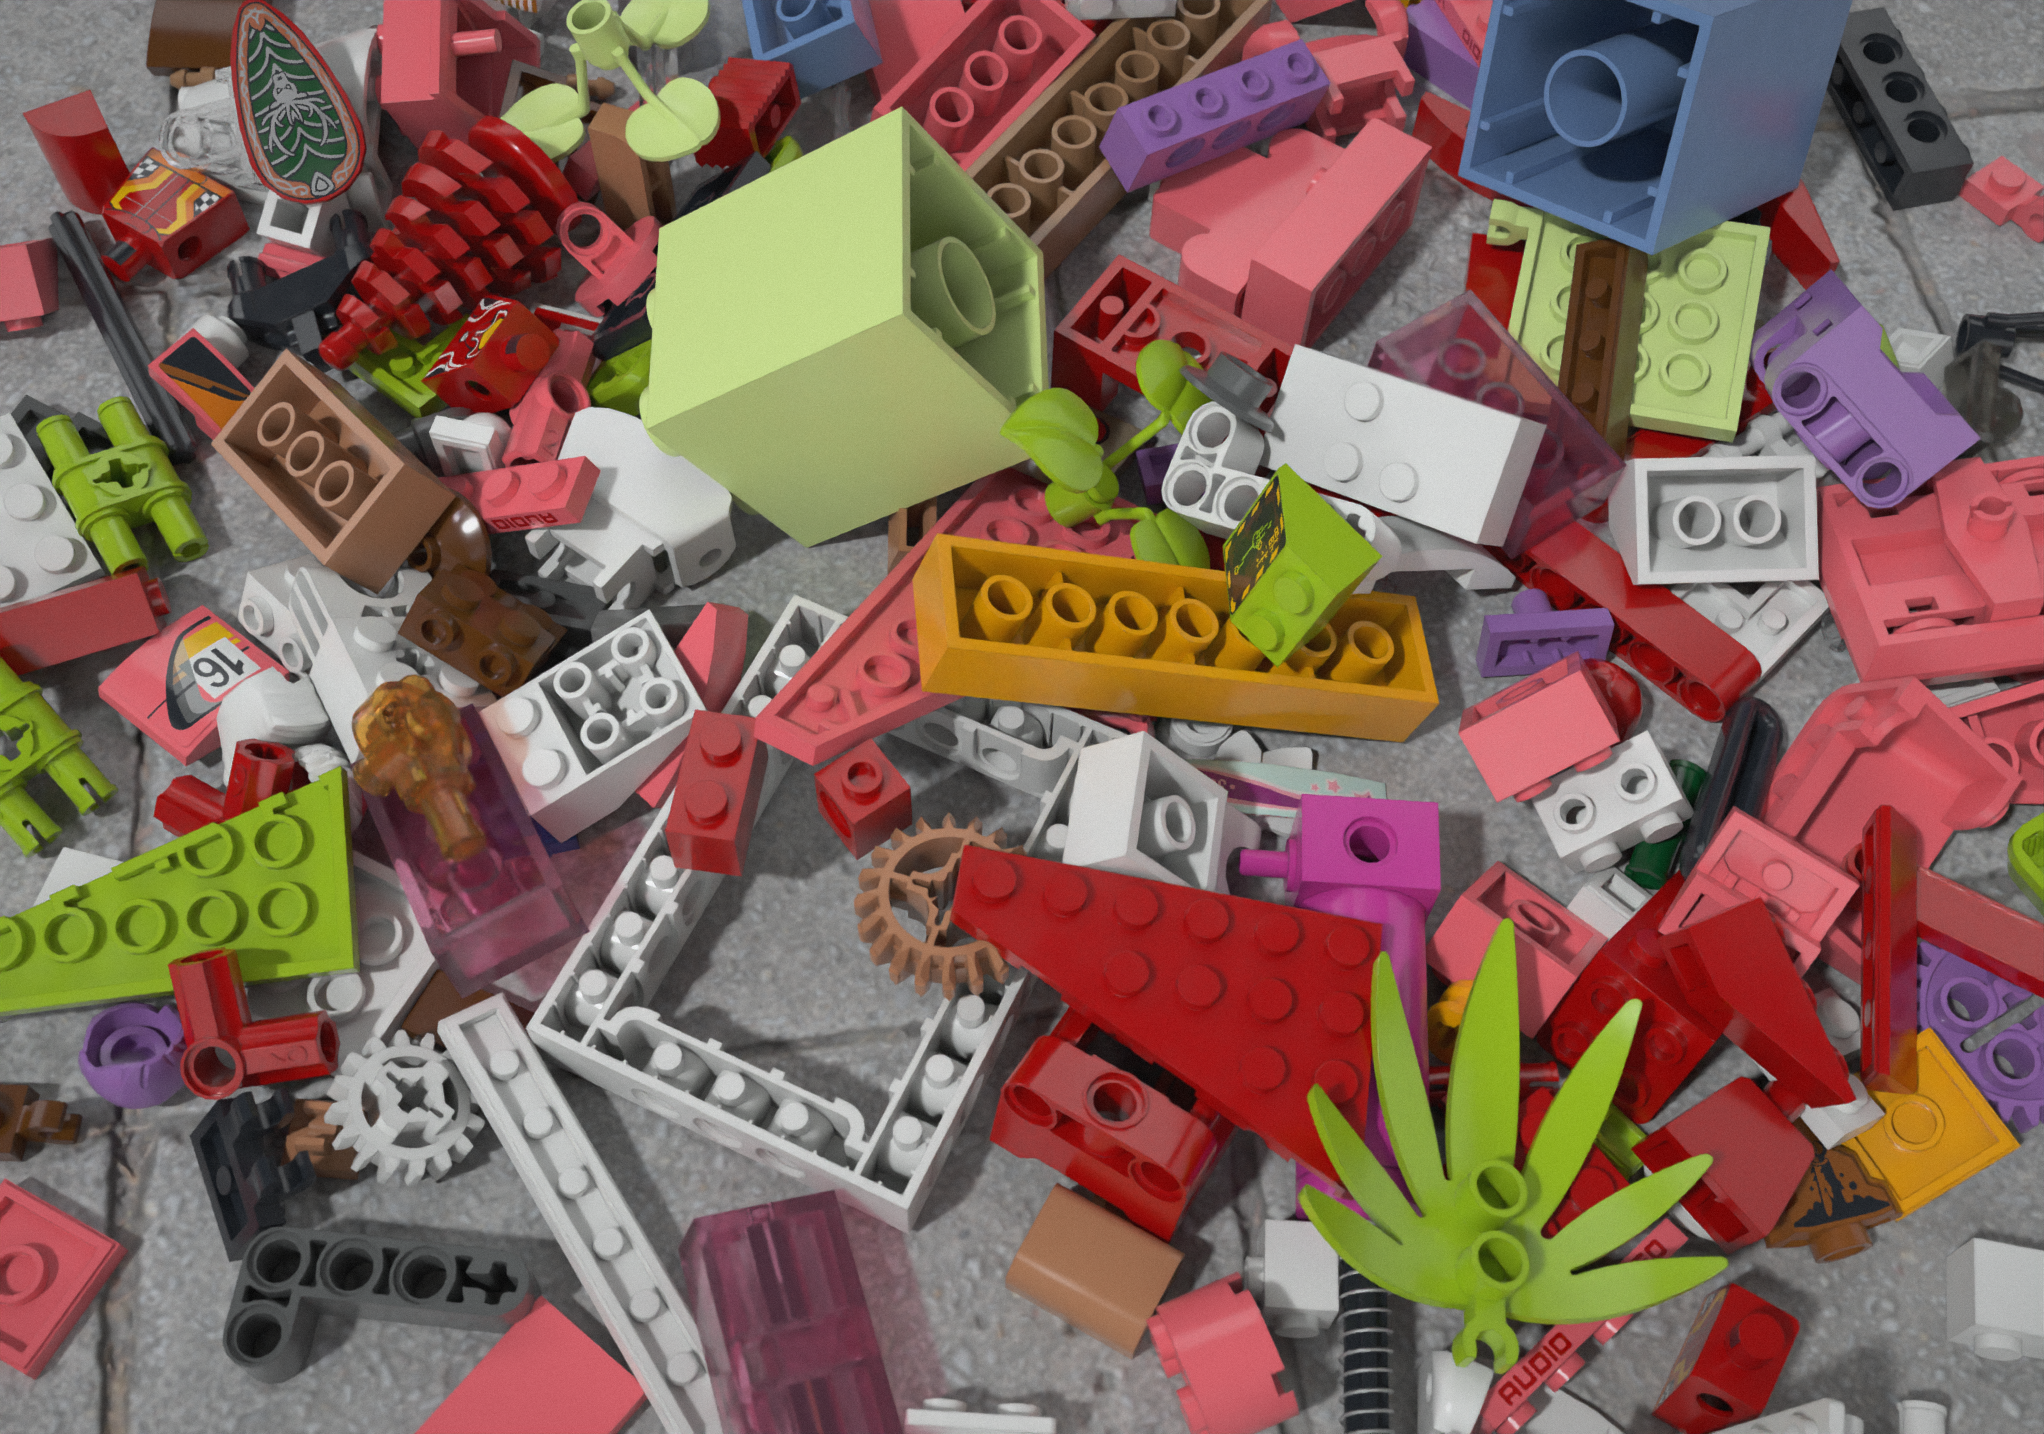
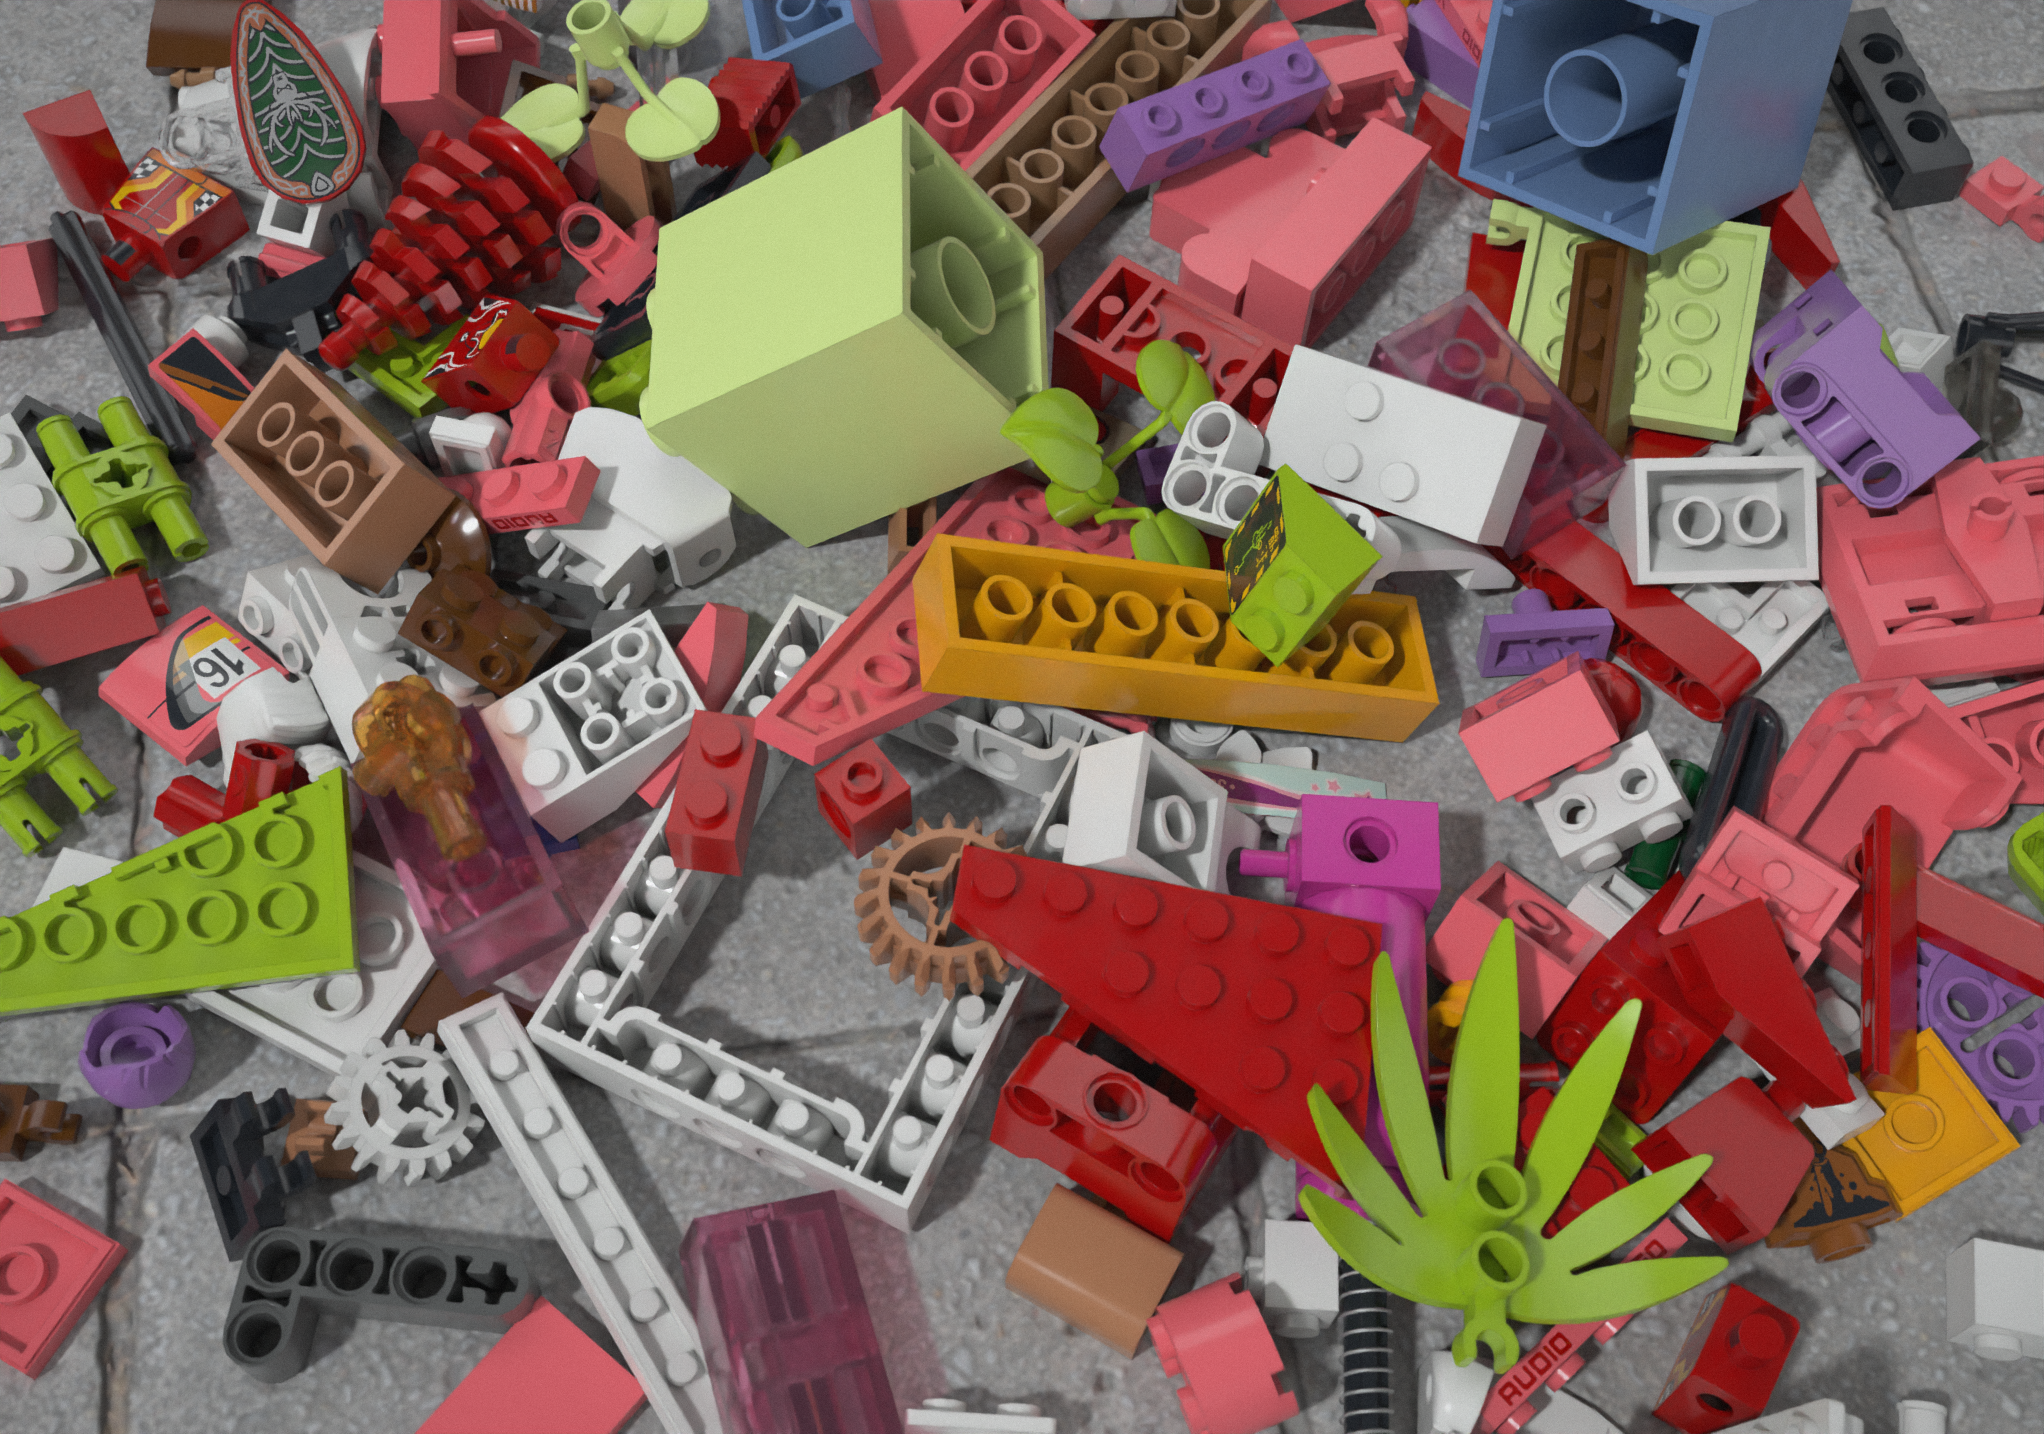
red piece [168,947,341,1100] -> none
dark grey piece [1179,351,1274,432] -> none

